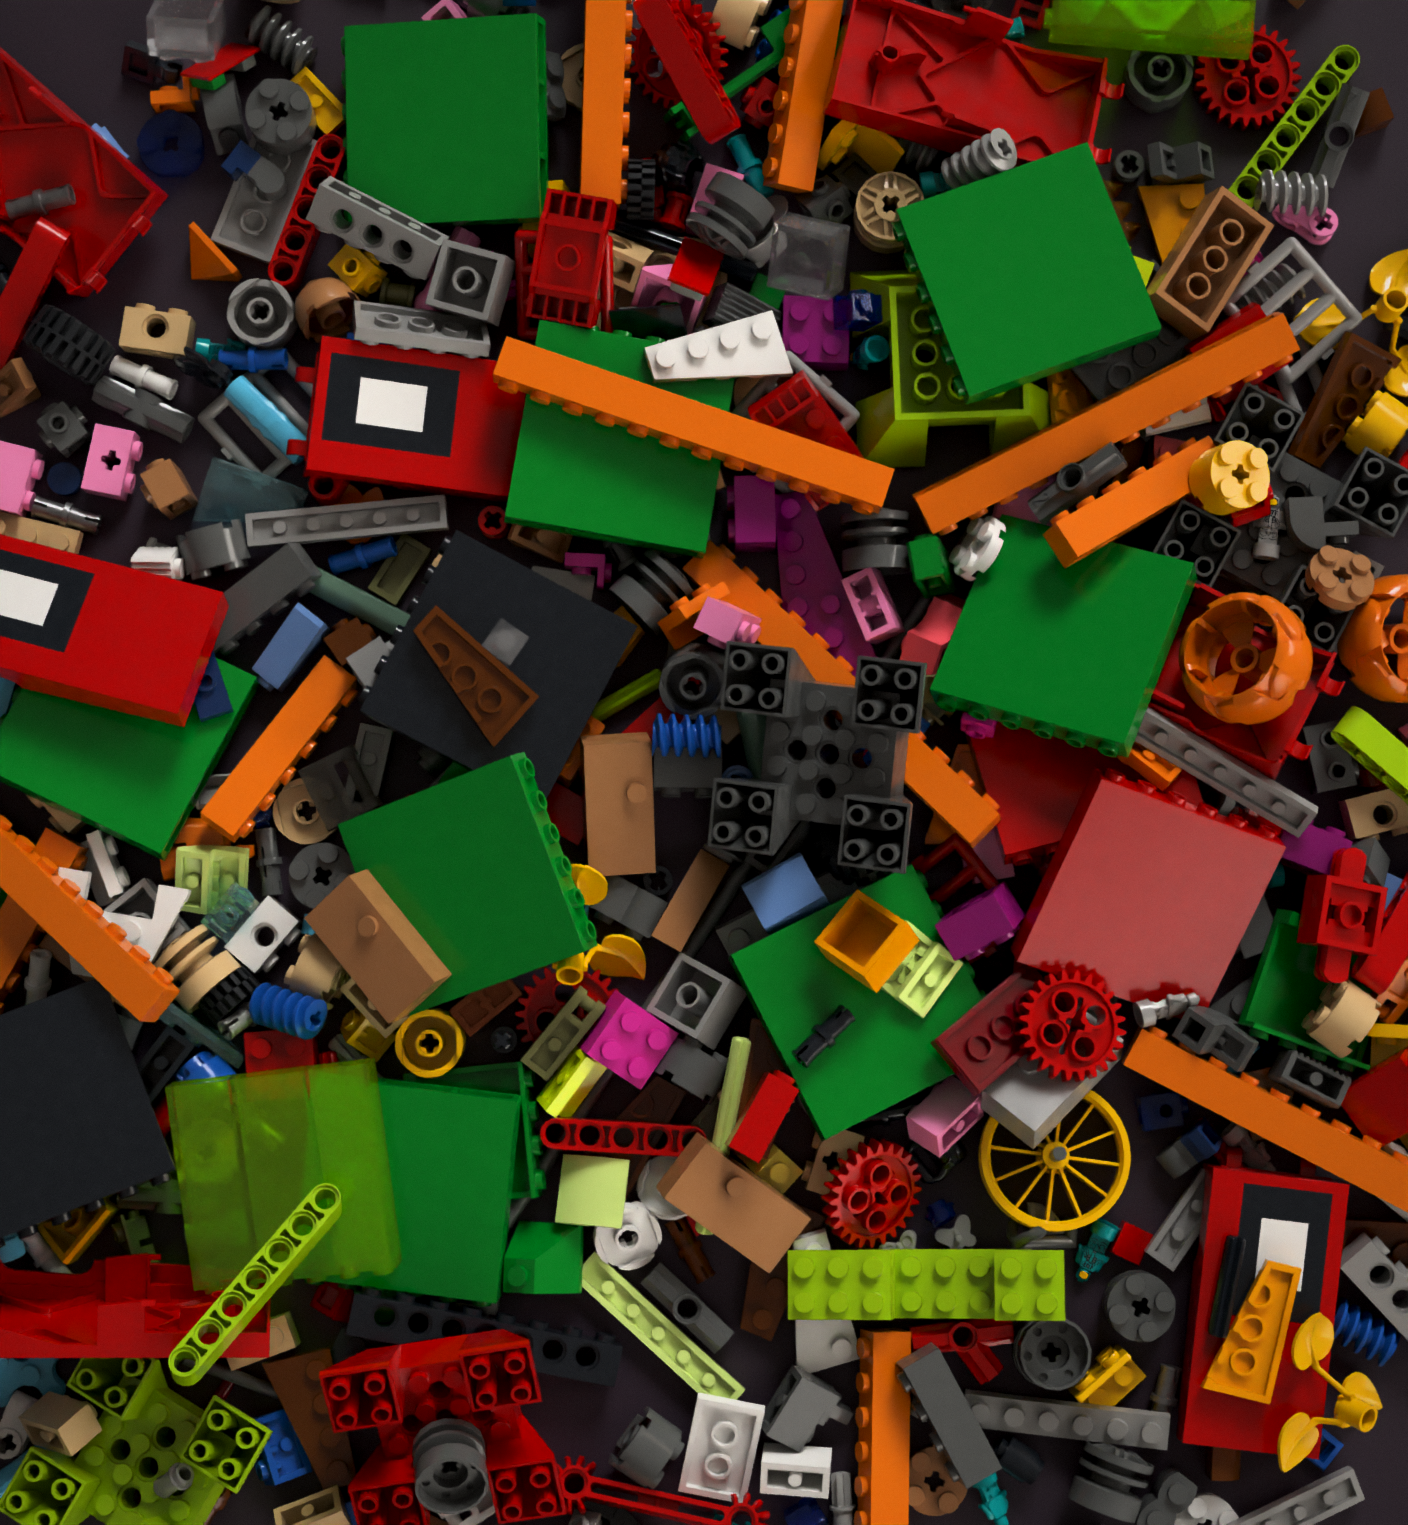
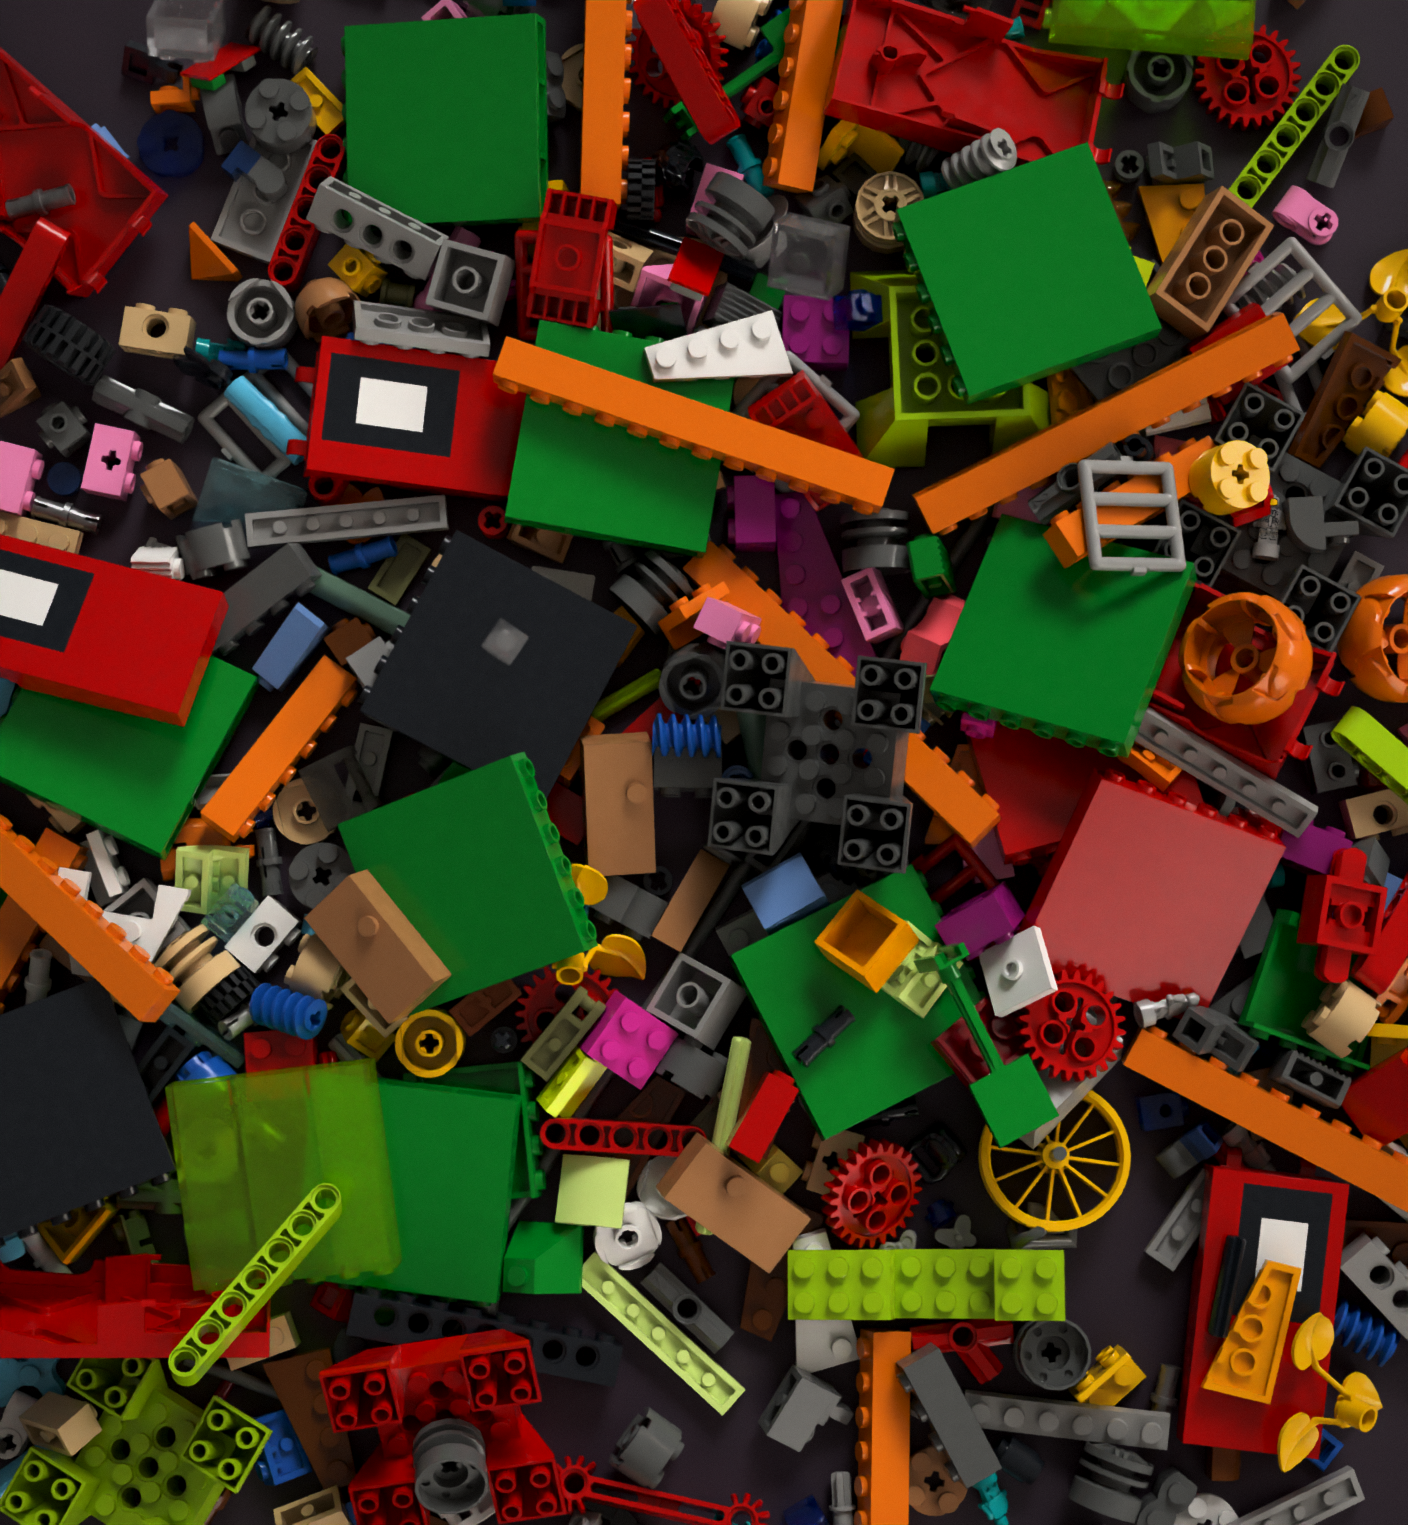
white pin [109,355,178,400] -> none
light grey pin [153,1462,194,1498] -> none
dark blue plate [194,650,234,722] -> none
reddish brown wing [413,605,539,748] -> none
dark pink bracket [564,552,612,591] -> none
red bush [657,191,694,233] -> none
white plate [678,1392,765,1503] -> none
white brick [760,1442,832,1499] -> none
teal piece [849,335,890,370] -> none
bright pink brick [906,1075,984,1158] -> none
white plate [949,516,1006,581] -> none
teal piece [1075,1218,1120,1283] -> none
dark grey brick [1102,1269,1176,1342] -> none
red slope [1108,1220,1153,1265] -> none
light grey piece [1254,169,1329,217] -> none
medium nougat plate [1305,545,1374,611] -> none
none -> green piece [914,942,1059,1148]
none -> white plate [979,926,1058,1018]
none -> light grey bar [1077,456,1186,576]
none -> black pin [1124,434,1156,461]

